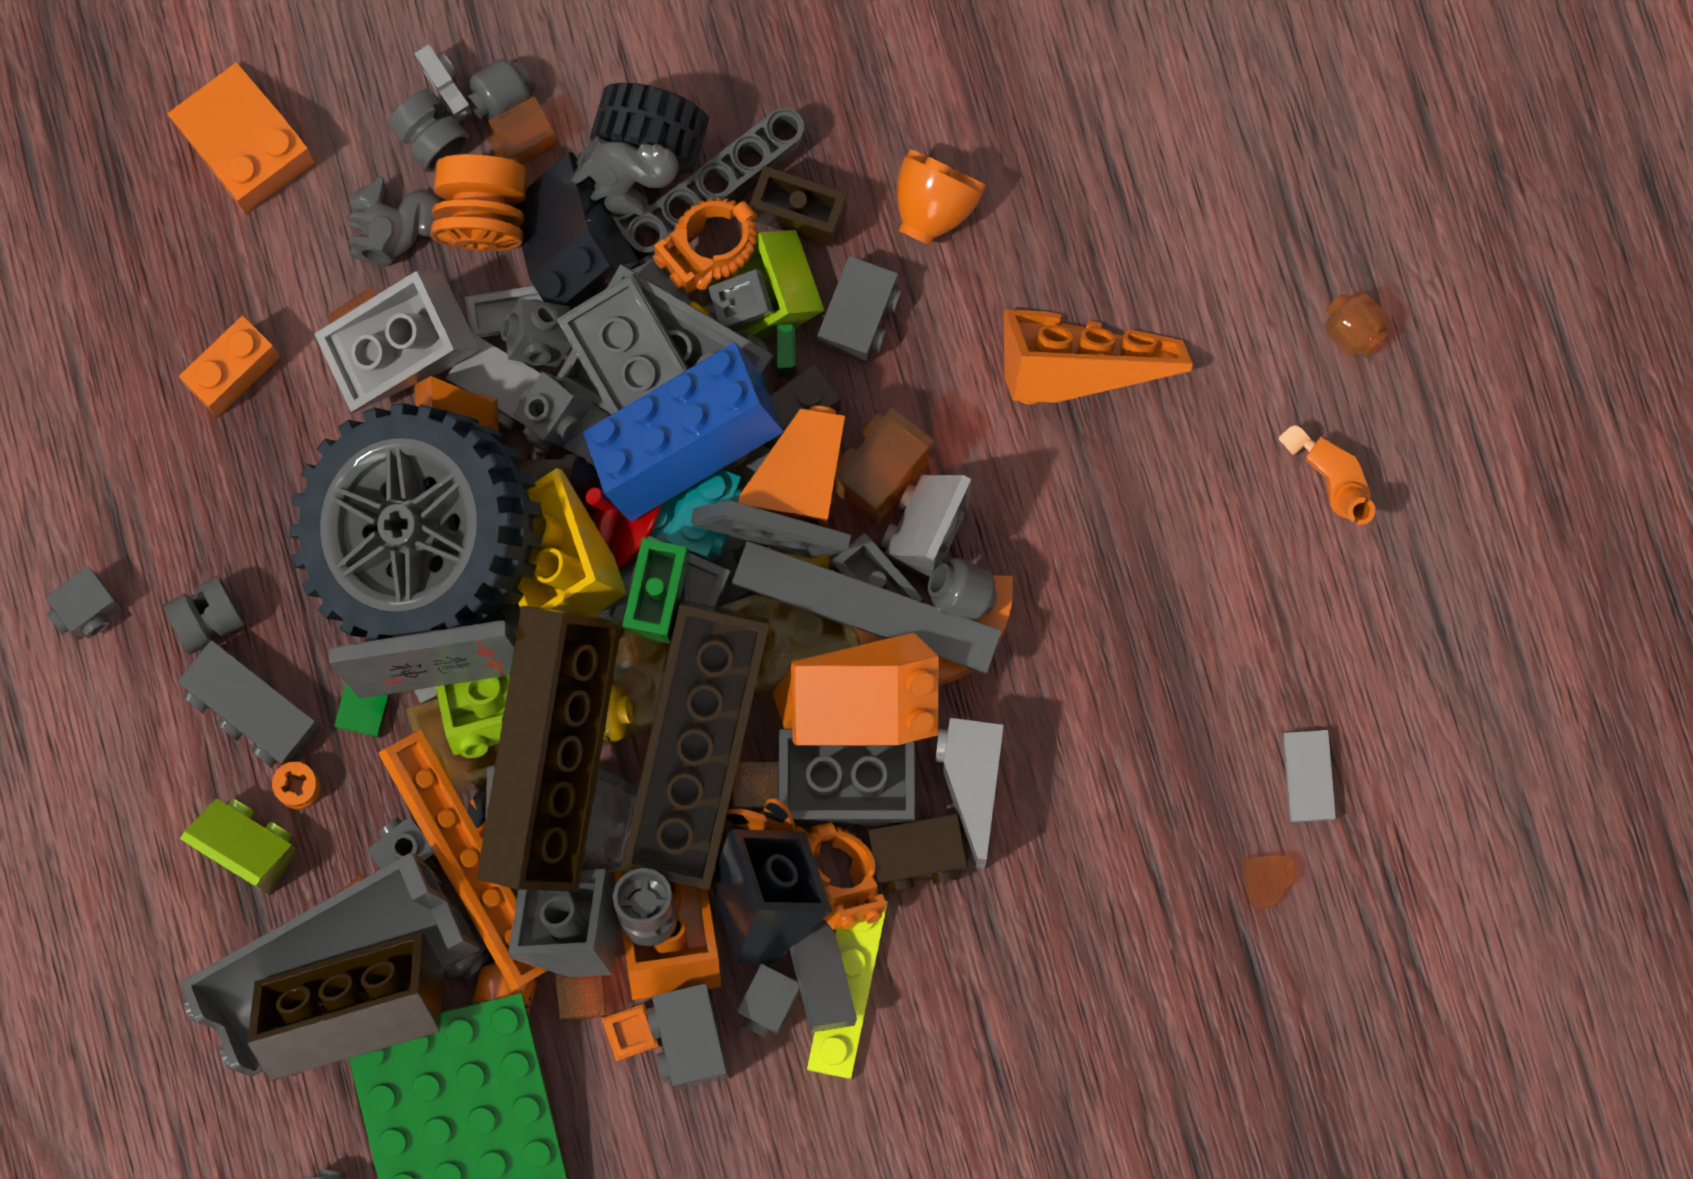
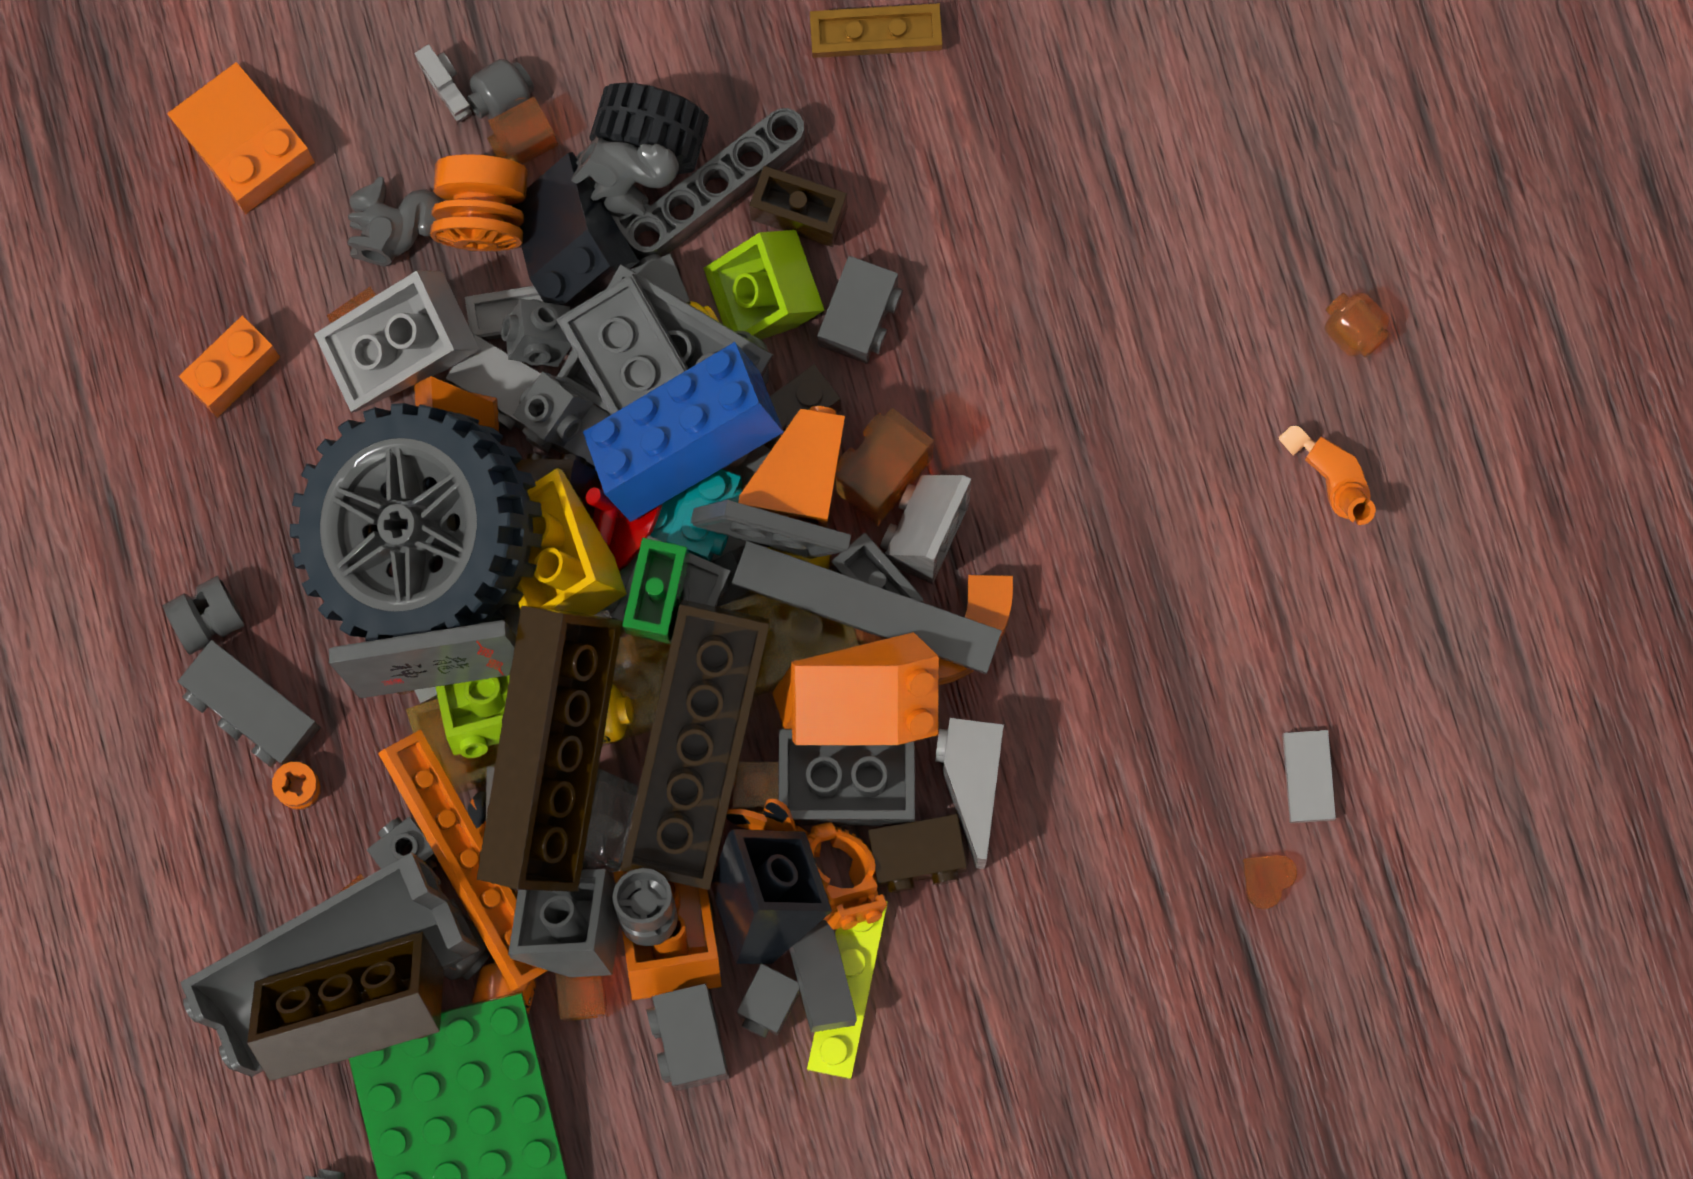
dark grey brick [45,566,122,639] -> none
lime slope [180,798,298,895] -> none
green tile [334,683,390,739] -> none
dark grey wheel [387,89,470,172] -> none
orange tile [601,1003,659,1062] -> none
orange piece [653,197,757,294] -> none
dark grey bracket [708,269,774,331] -> none
green tile [777,324,796,378] -> none
orange piece [896,149,987,246] -> none
dark grey head [928,557,997,621] -> none
orange wedge [1004,309,1193,405] -> none
none -> pearl gold plate [810,3,942,58]

